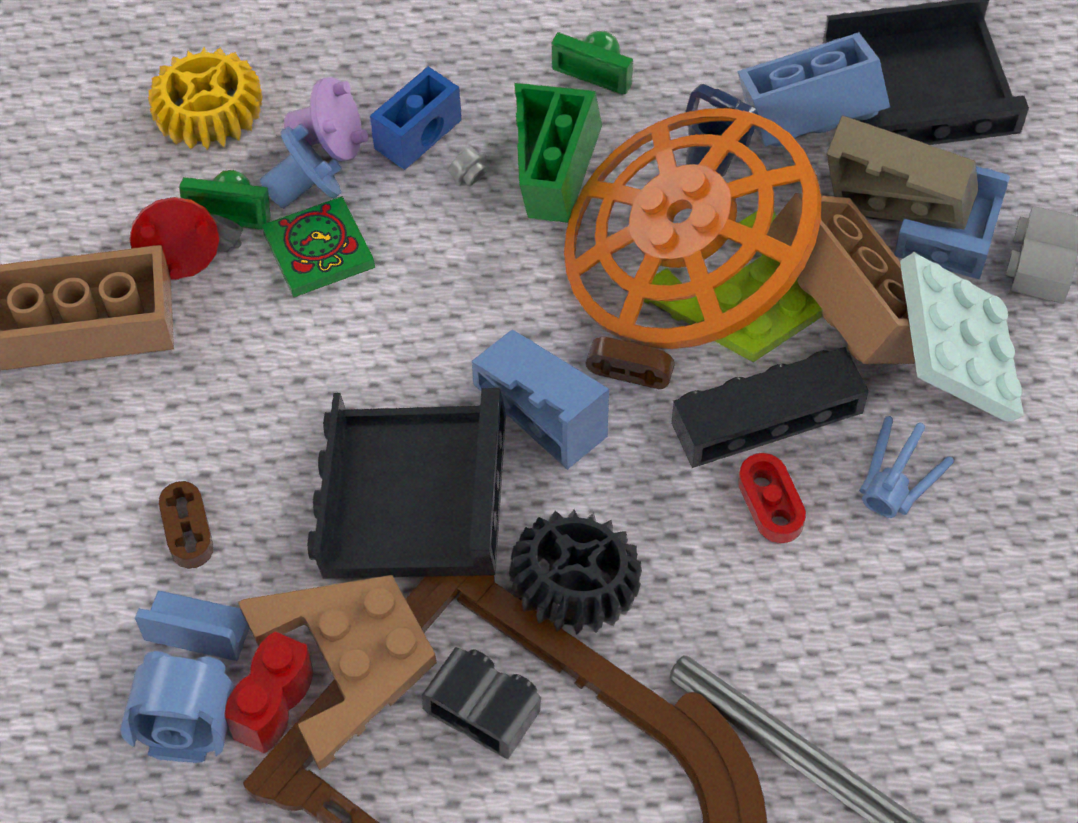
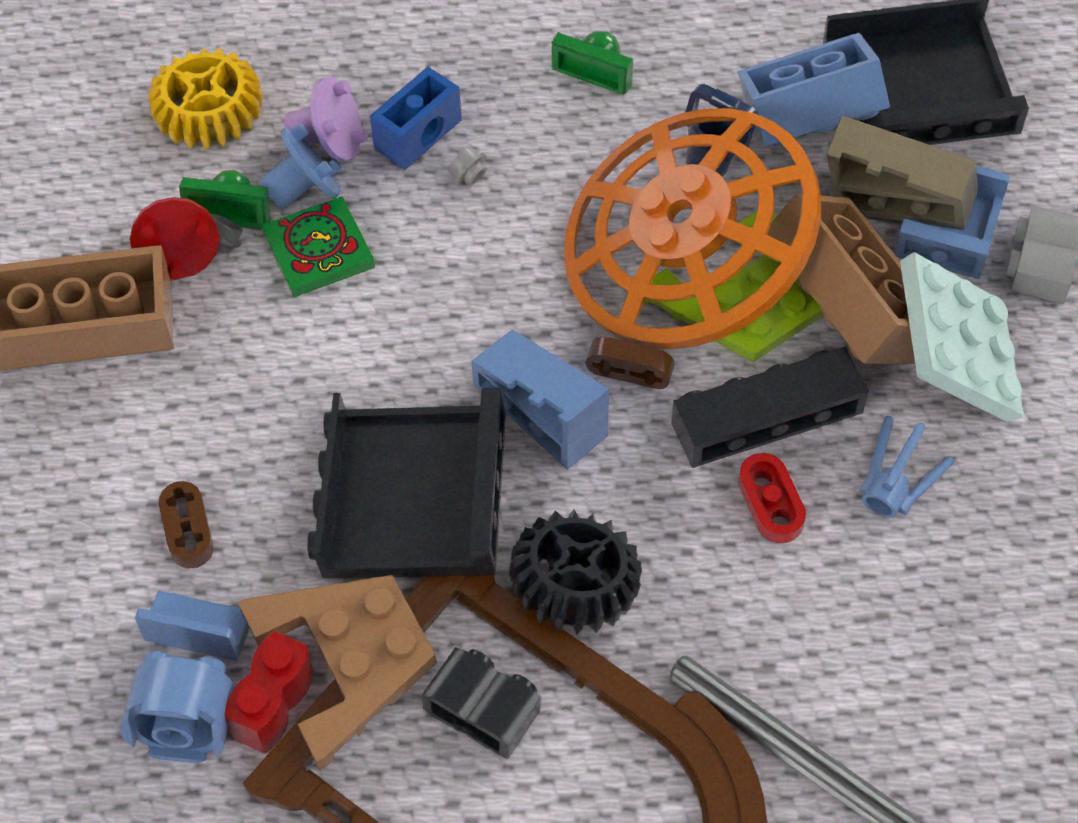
green wedge [514,83,602,223] -> none

